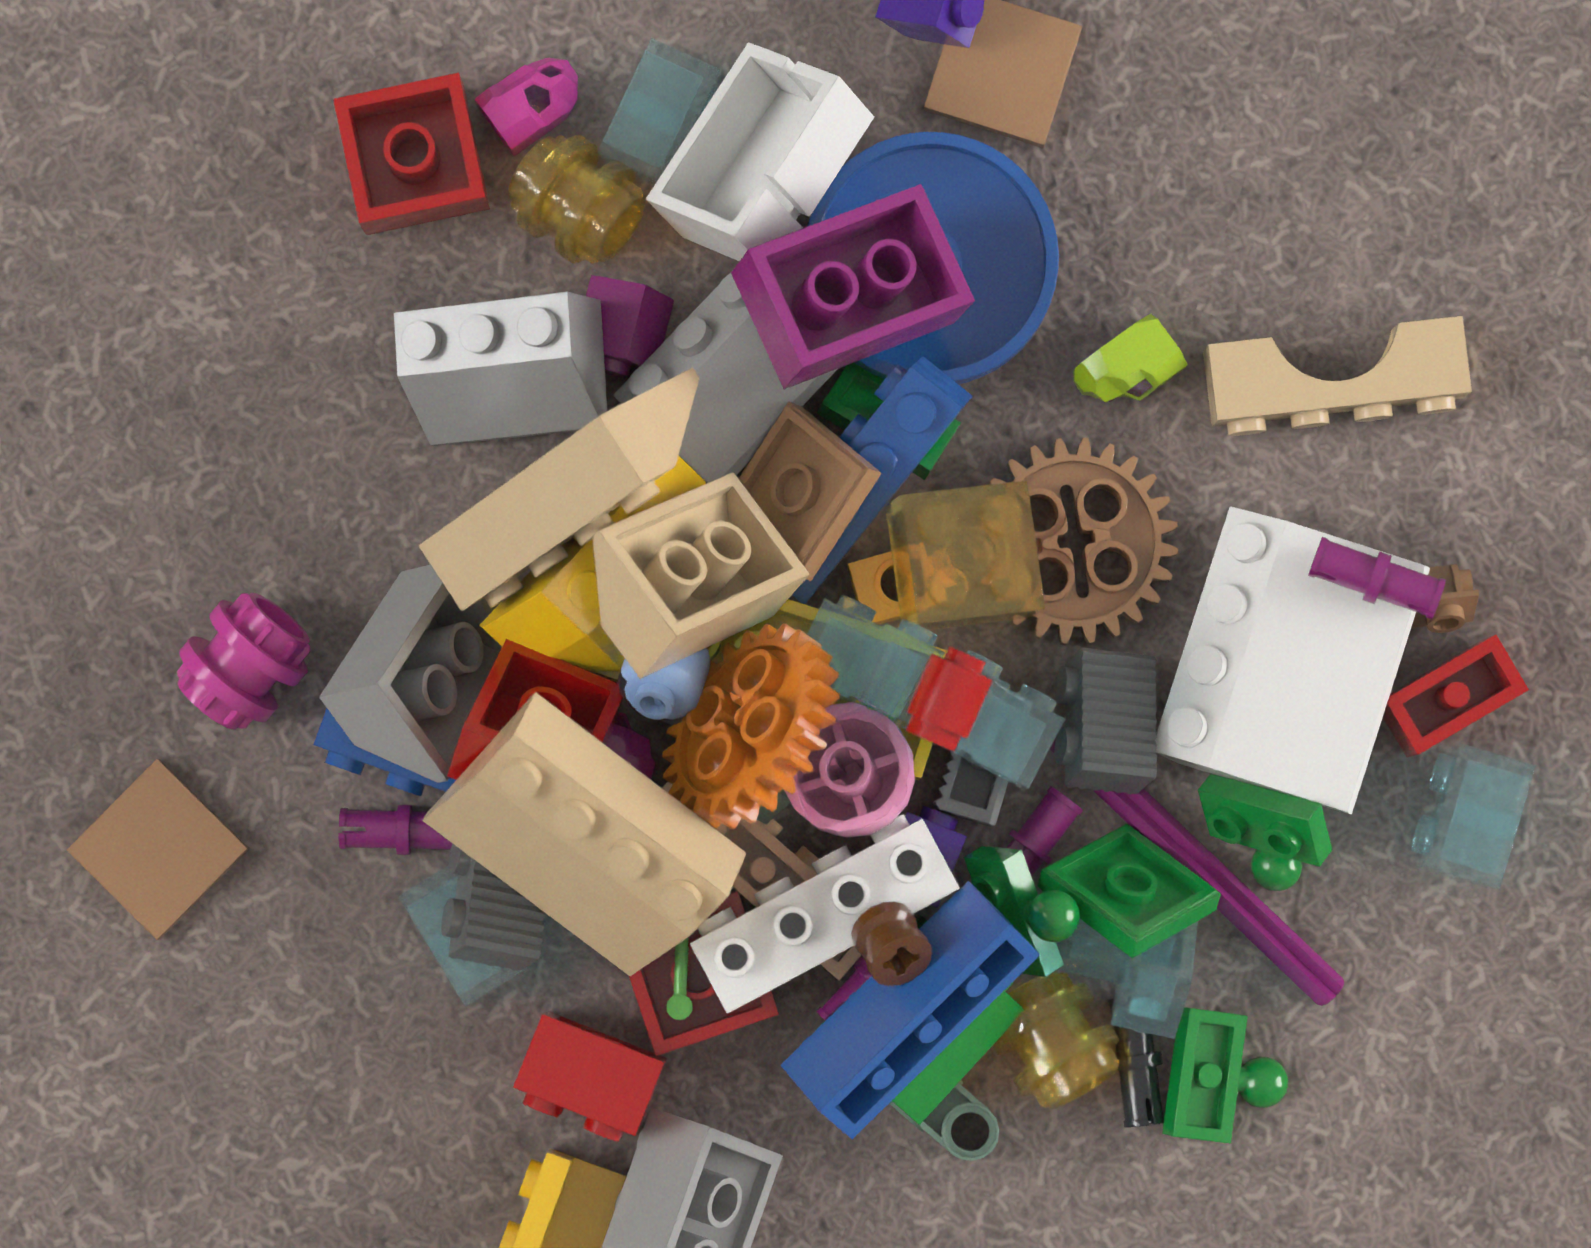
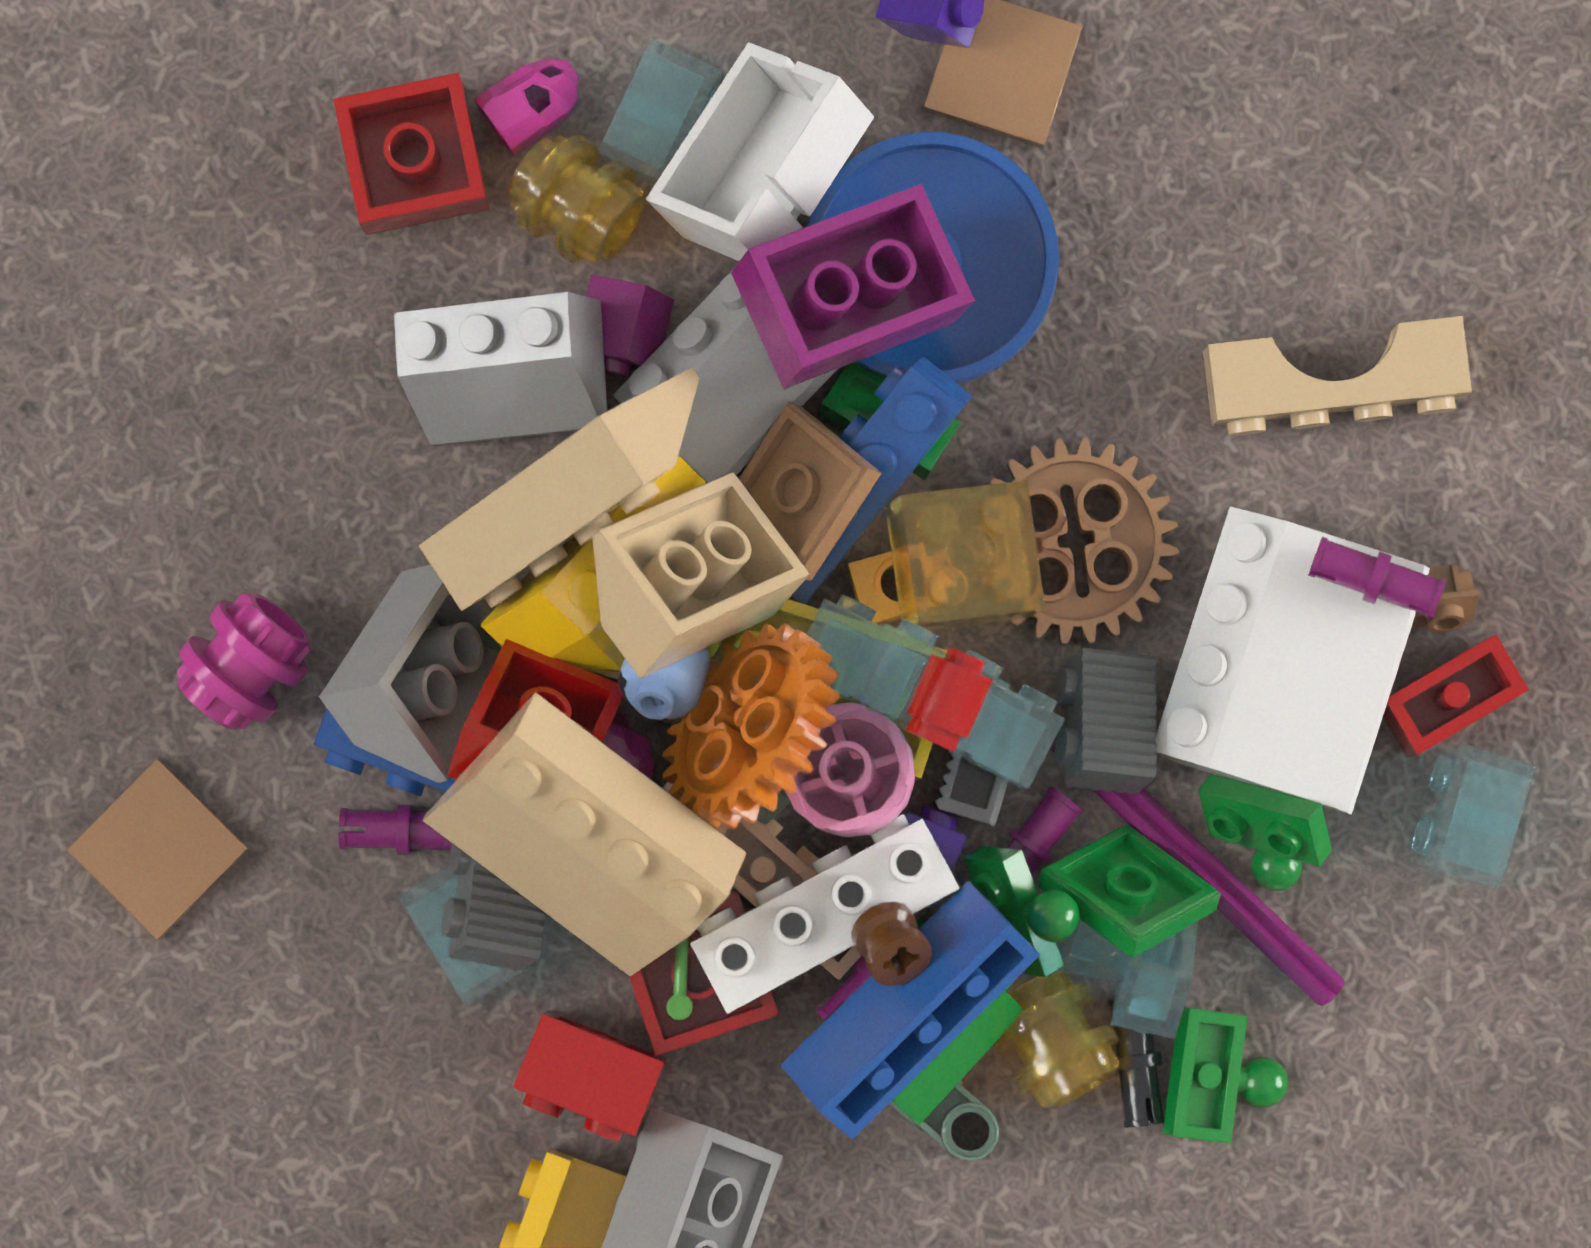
lime rock [1073,313,1188,403] -> none

